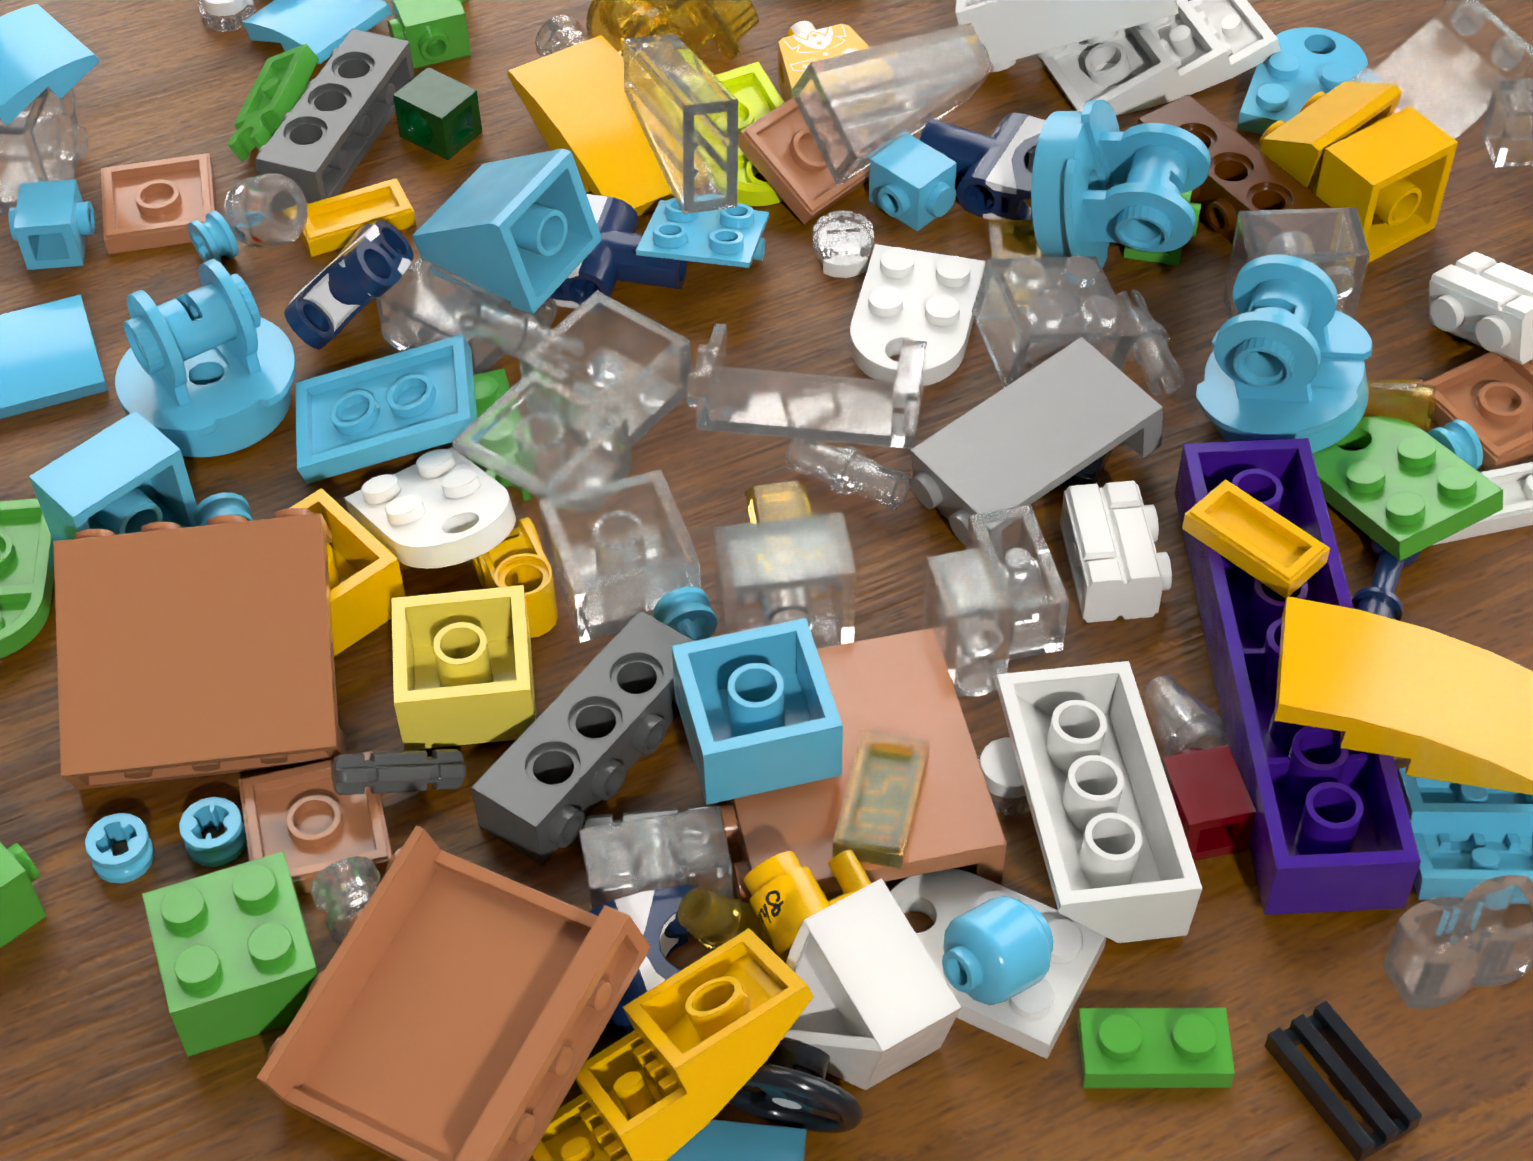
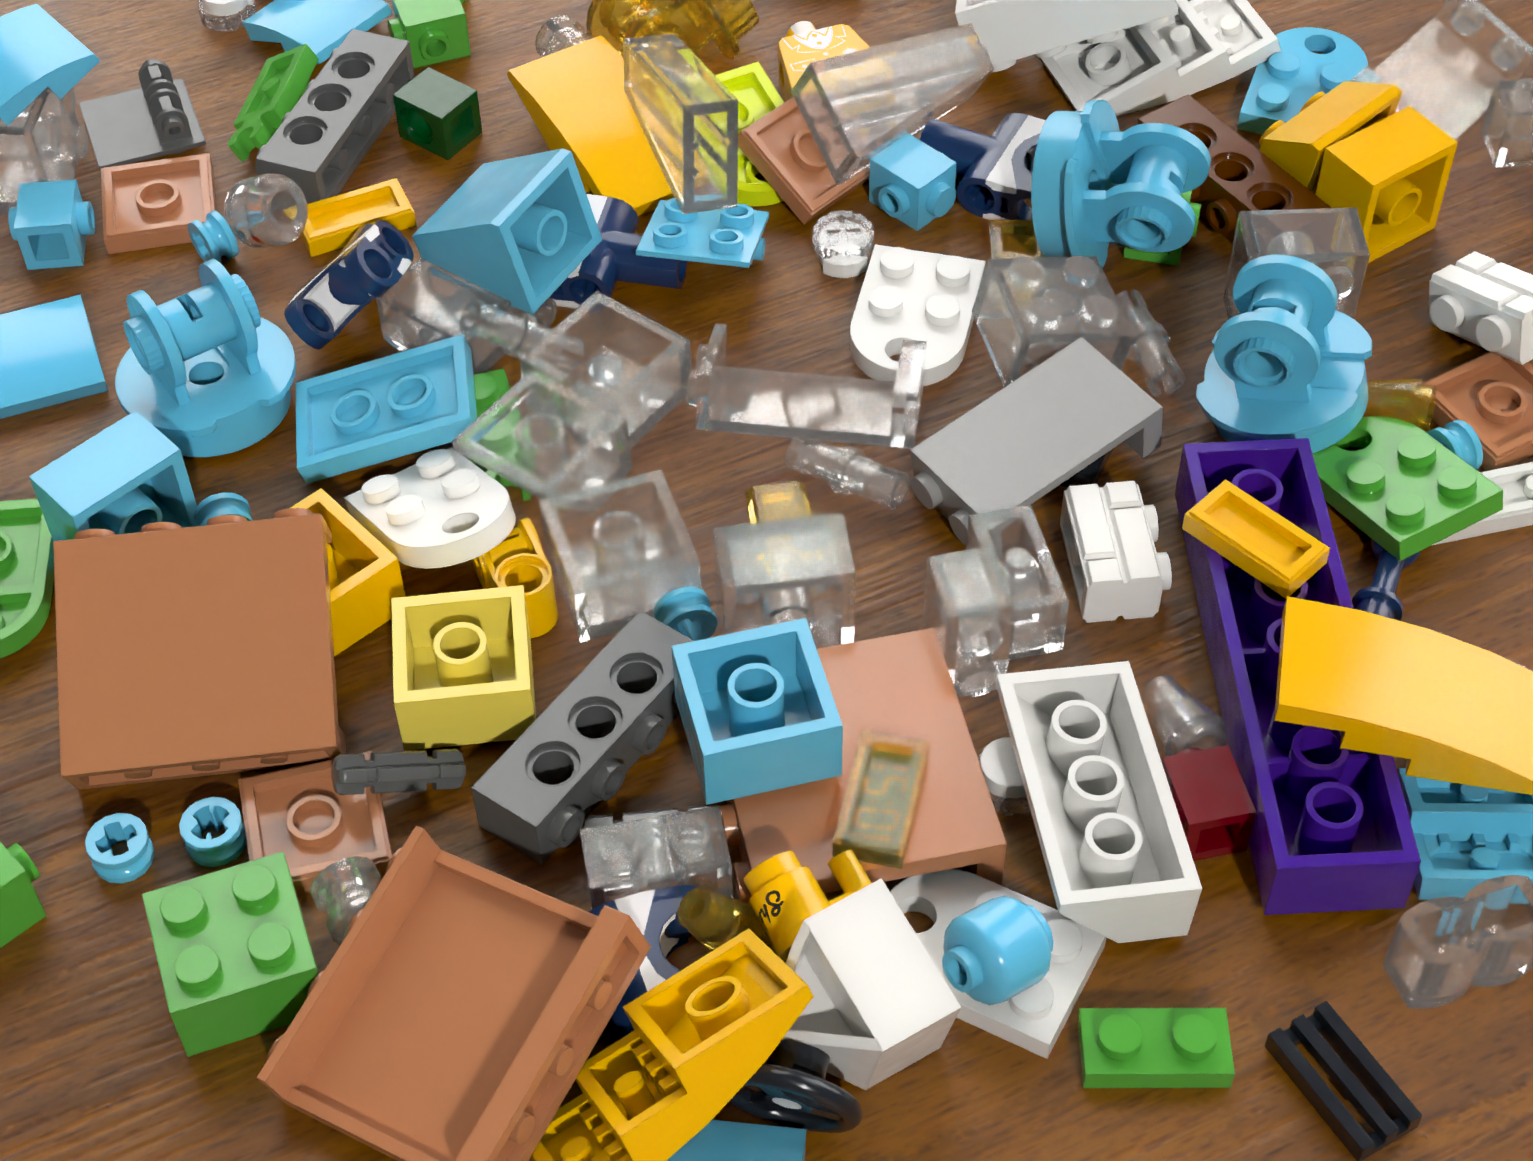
none -> hinge [79,59,206,171]

